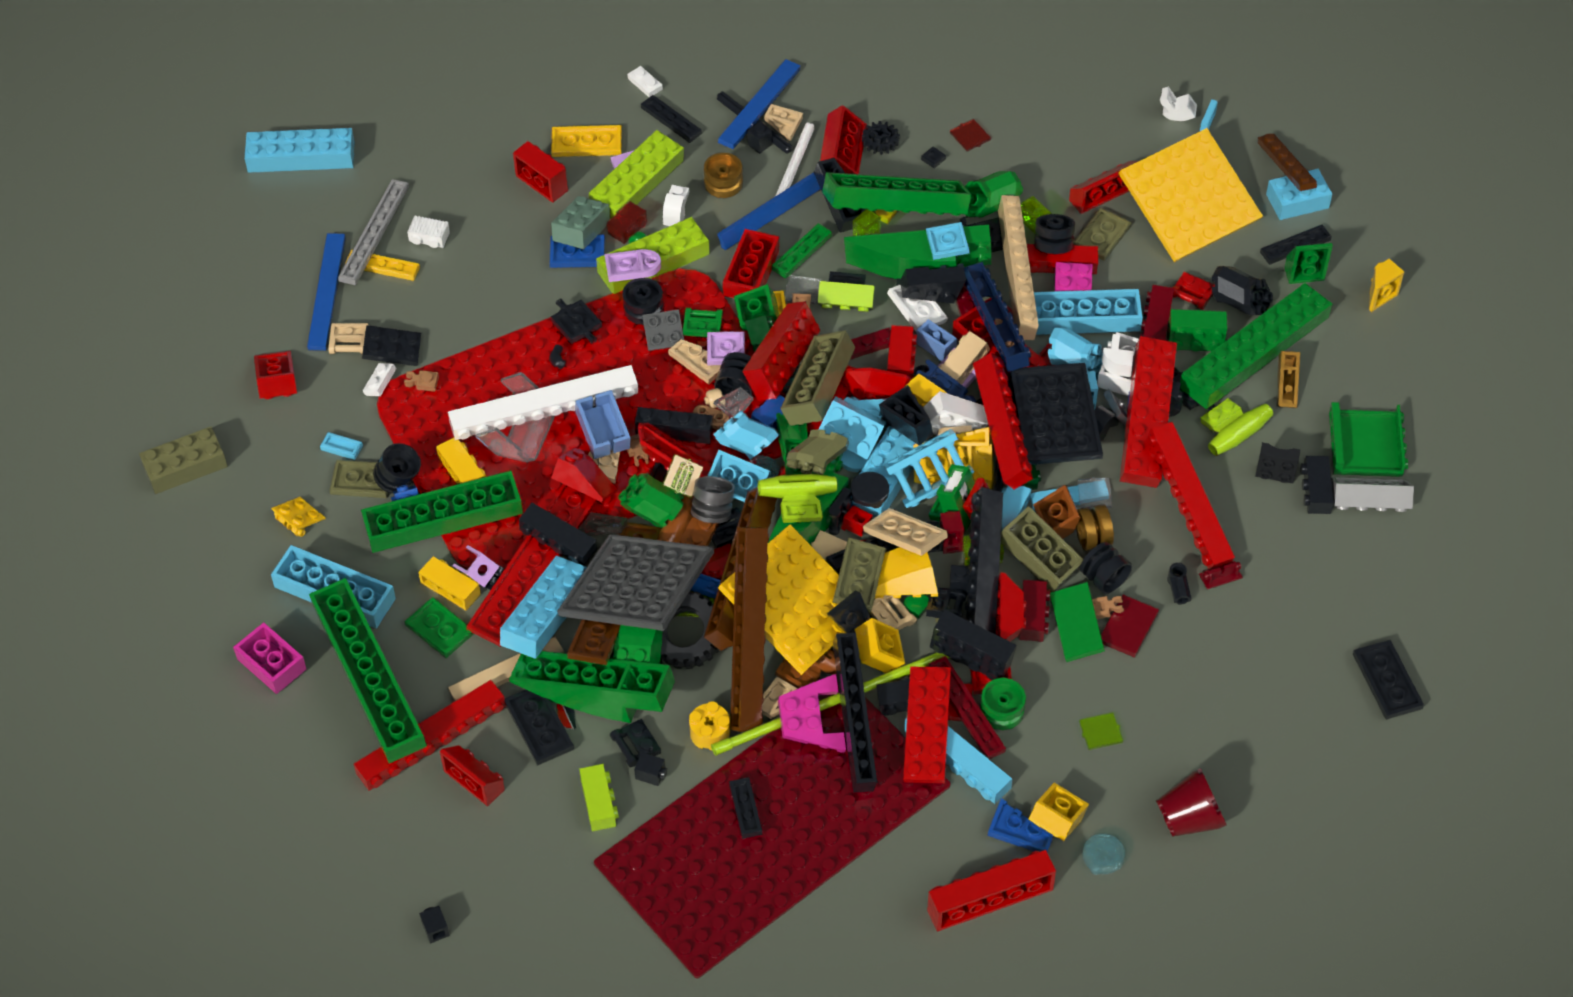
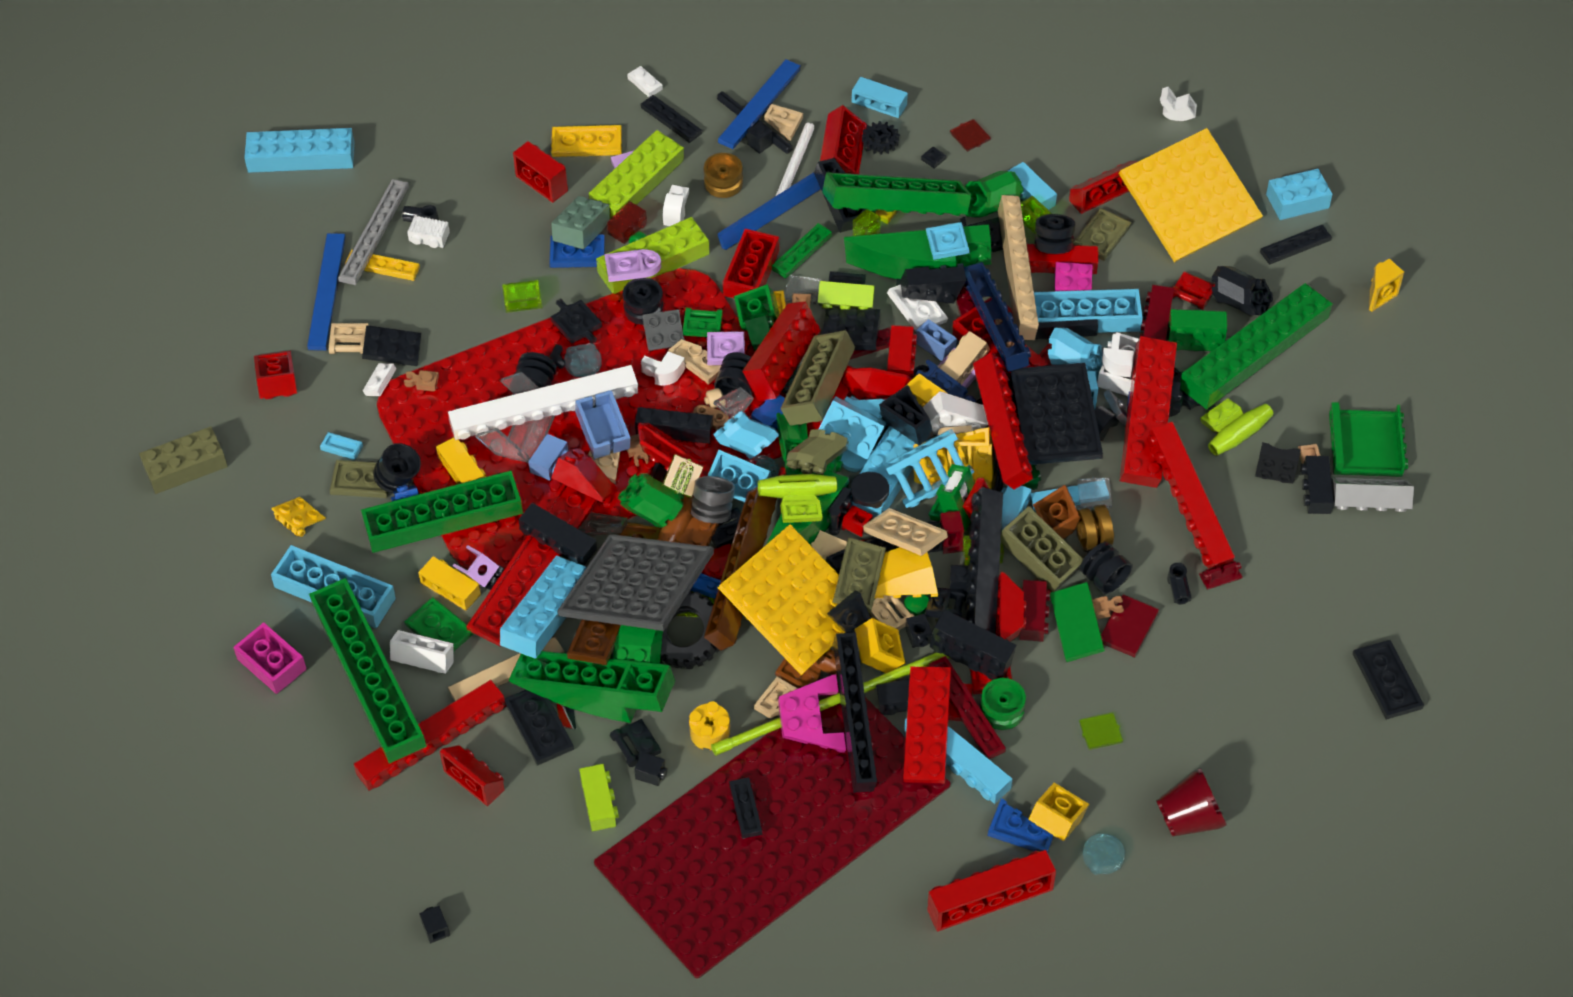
reddish brown brick [730,527,769,732] -> none
medium azure tile [1200,99,1218,131] -> none
reddish brown plate [1258,134,1317,191] -> none
pearl gold slope [1278,351,1300,408] -> none
green slope [1284,243,1333,284] -> none
none -> white brick [390,630,454,674]
none -> black piece [402,205,439,222]
none -> clear neon green brick [502,280,542,313]
none -> black wheel [511,352,557,394]
none -> medium blue brick [529,434,569,480]
none -> clear light blue tile [564,343,602,378]
none -> white brick [641,352,685,386]
none -> black plate [822,309,881,350]
none -> medium azure brick [852,77,908,118]
none -> black brick [905,614,932,648]
none -> medium azure brick [1008,162,1057,215]
none -> black tile [1035,319,1098,339]
none -> light nougat tile [1298,444,1321,463]

